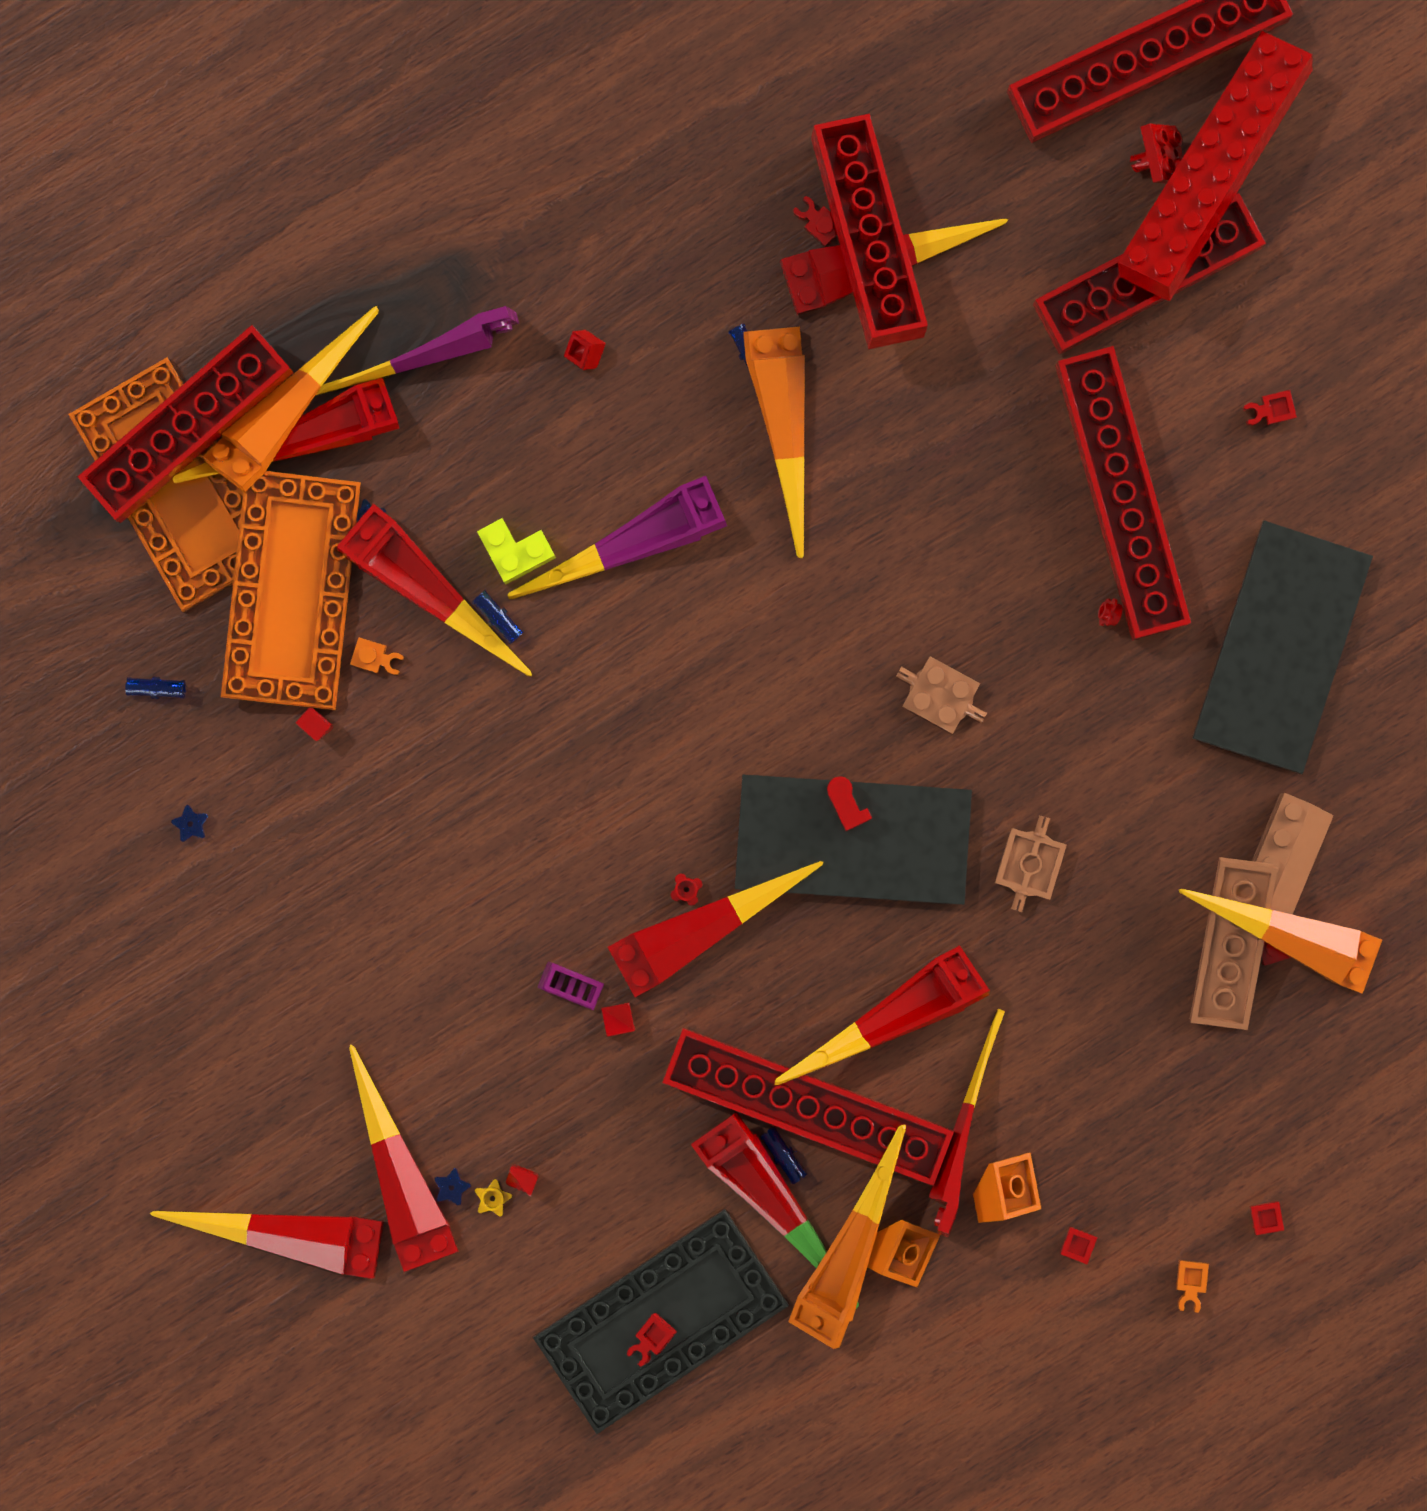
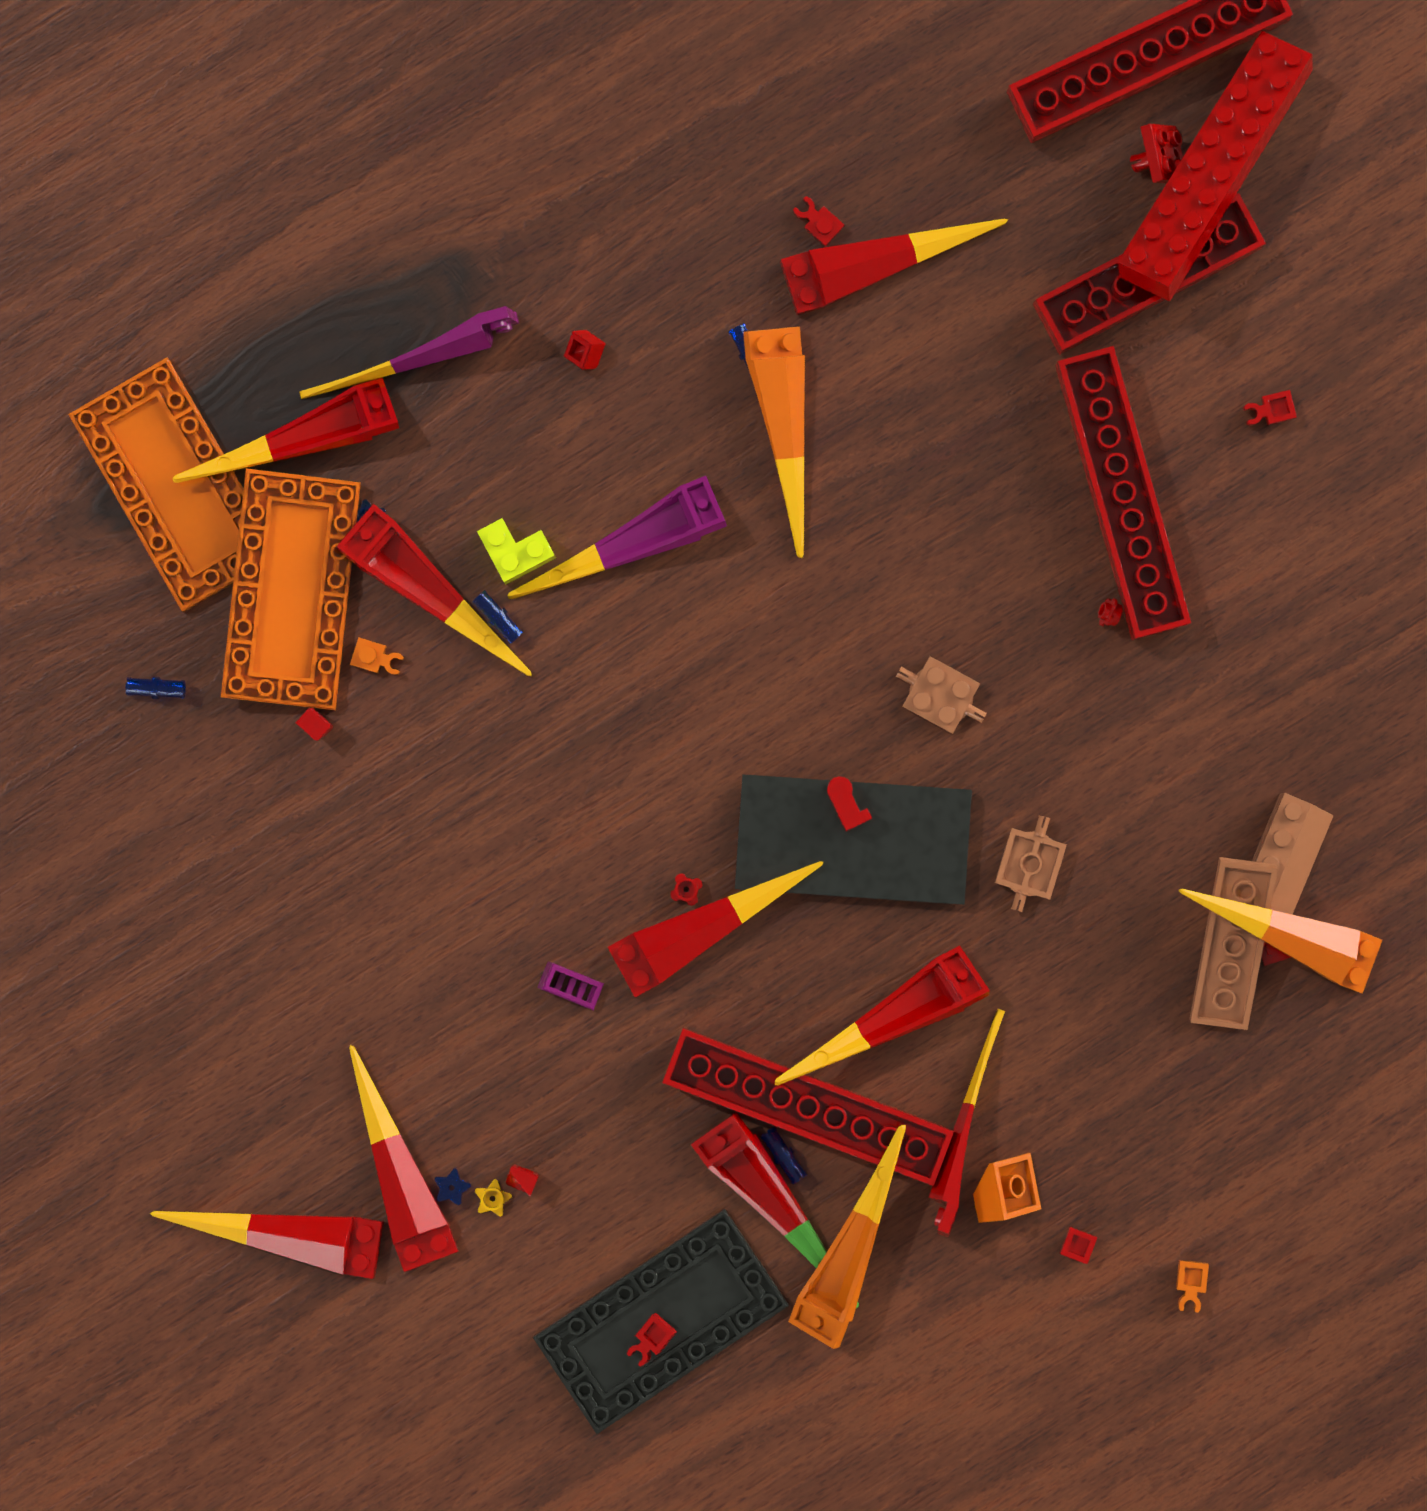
red brick [77,325,294,524] -> none
clear blue plate [171,805,208,842] -> none
orange plate [203,306,379,492] -> none
red slope [601,1002,635,1037] -> none
red brick [811,114,928,350] -> none
orange slope [867,1220,940,1287] -> none
pearl dark grey tile [1192,520,1373,774] -> none
red plate [1249,1201,1284,1235] -> none

